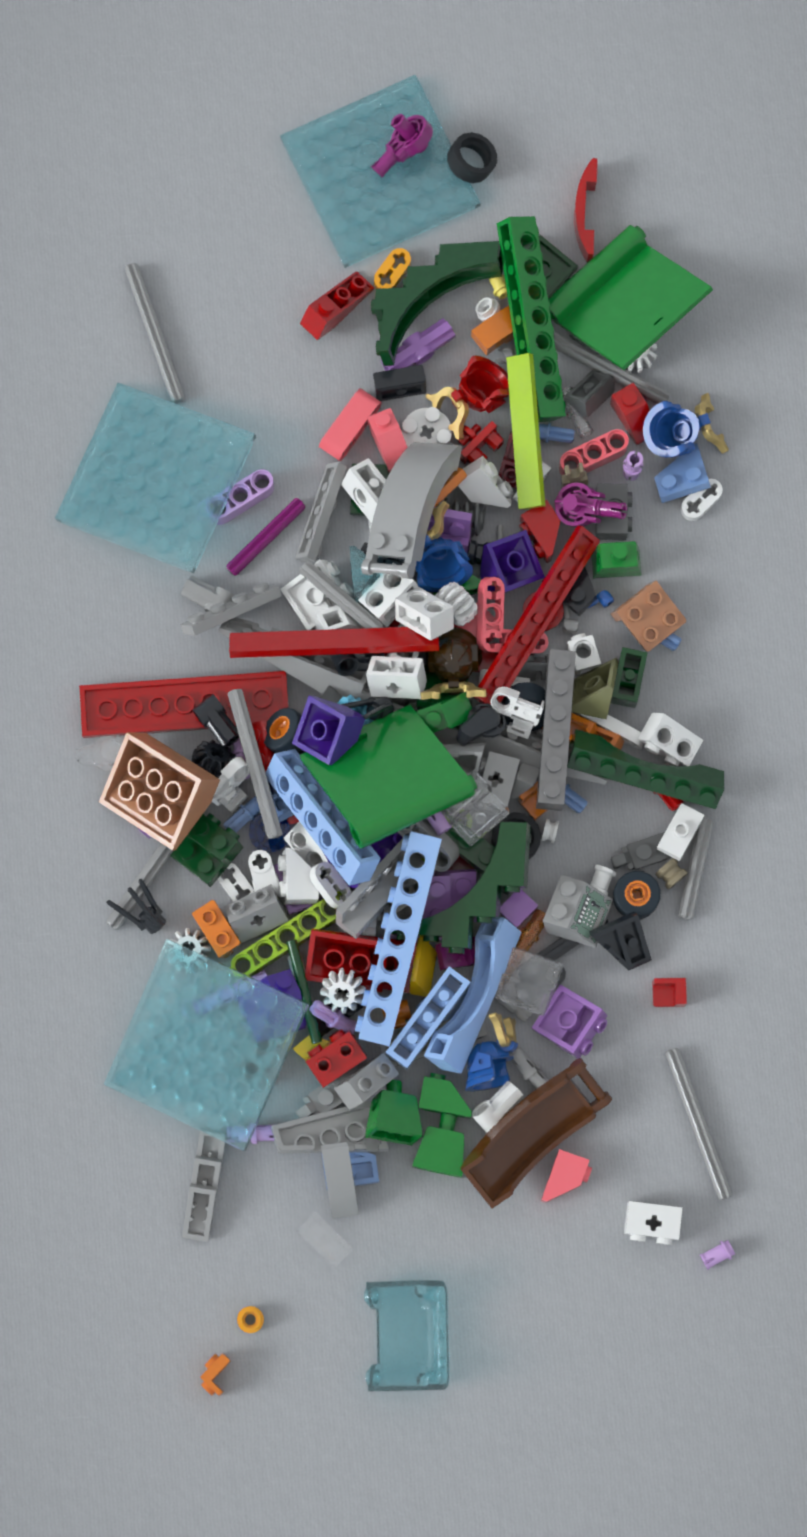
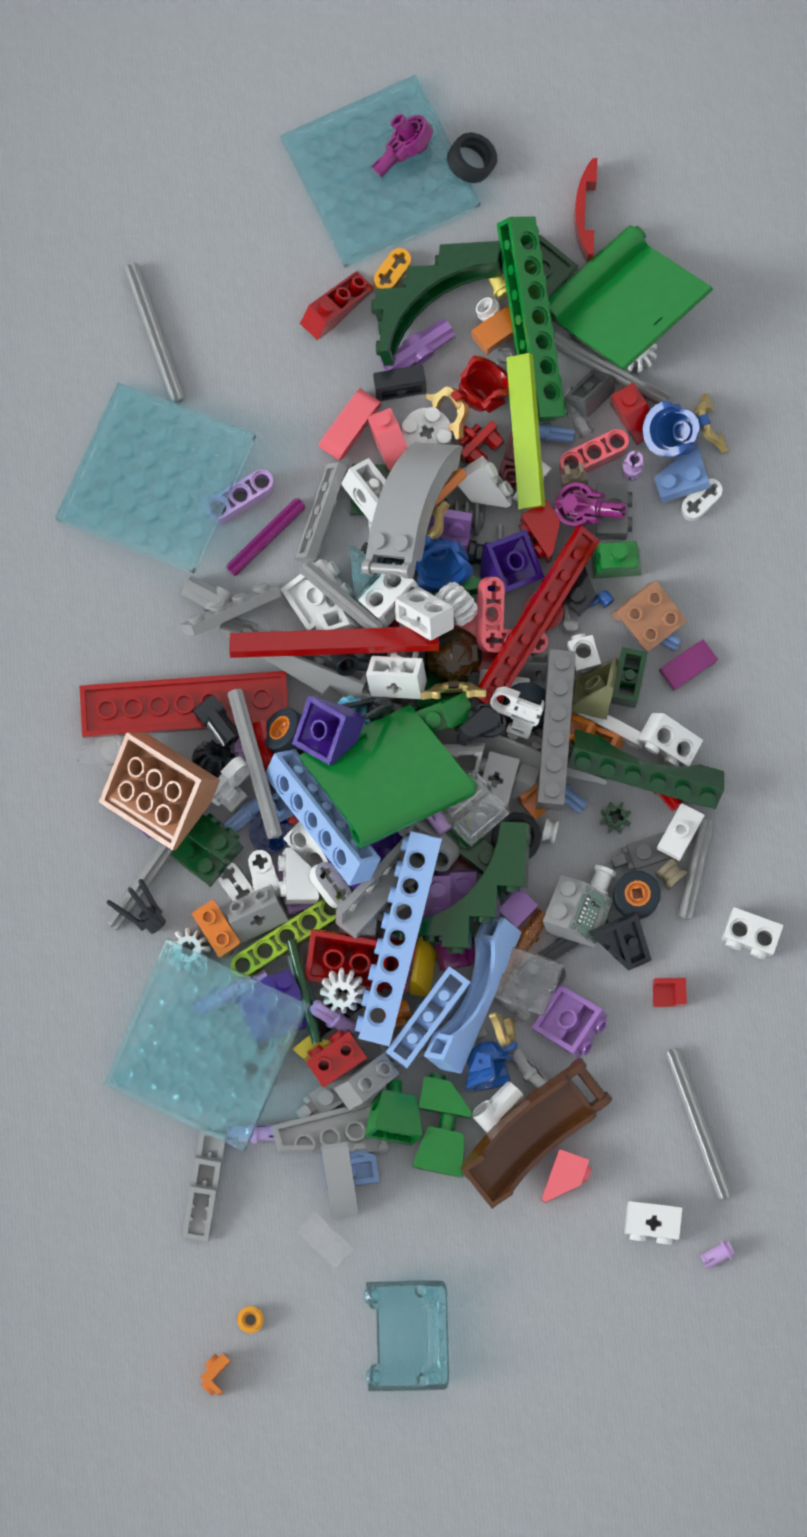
none -> dark green gear [600,802,631,834]
none -> magenta slope [659,639,718,691]
none -> white brick [721,907,783,959]

